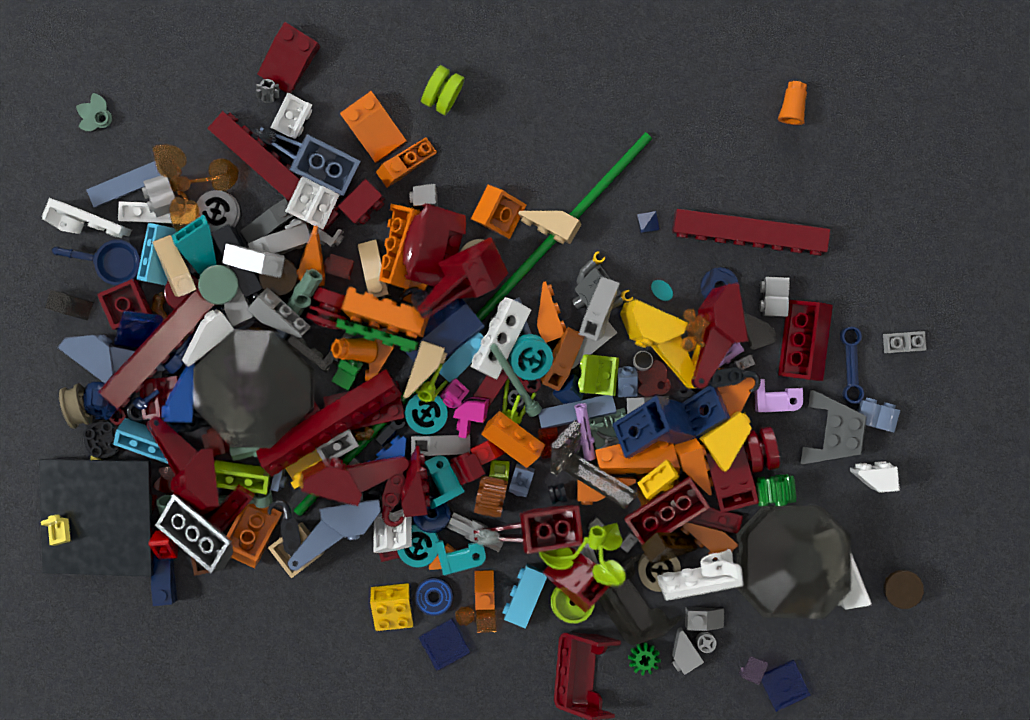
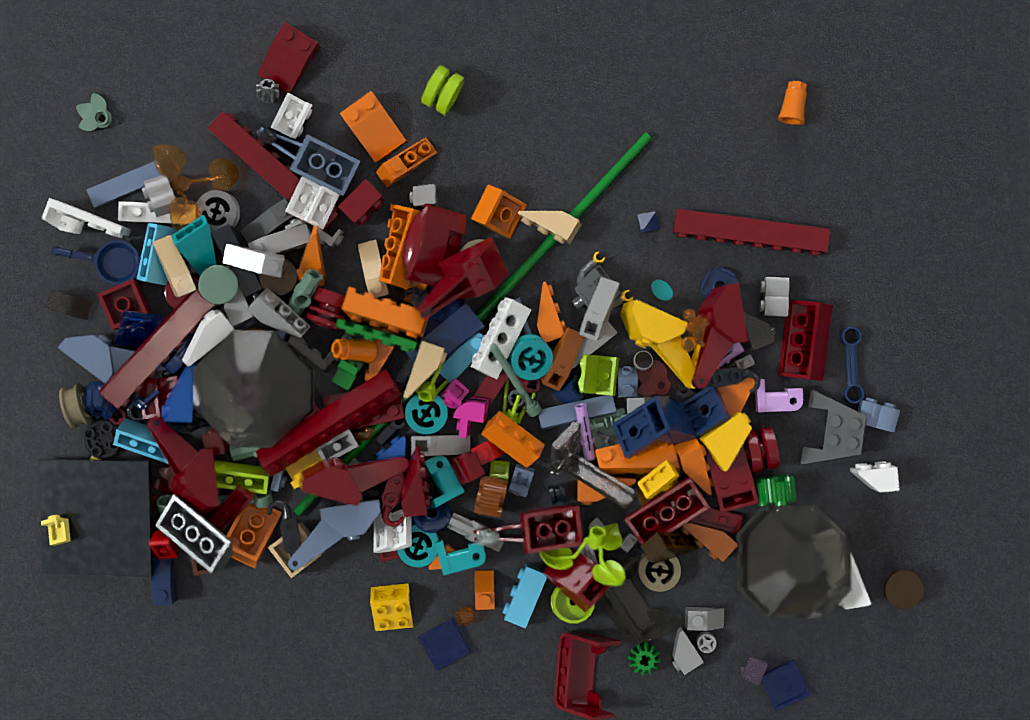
clear orange arm [152,292,168,322] -> none
clear red brick [324,254,355,280] -> none
dark blue tile [415,577,453,616] -> none
clear orange slope [476,609,496,633] -> none
clear red bracket [538,427,560,459] -> none
white plate [657,549,743,600] -> none
light grey slope [883,331,926,353] -> none

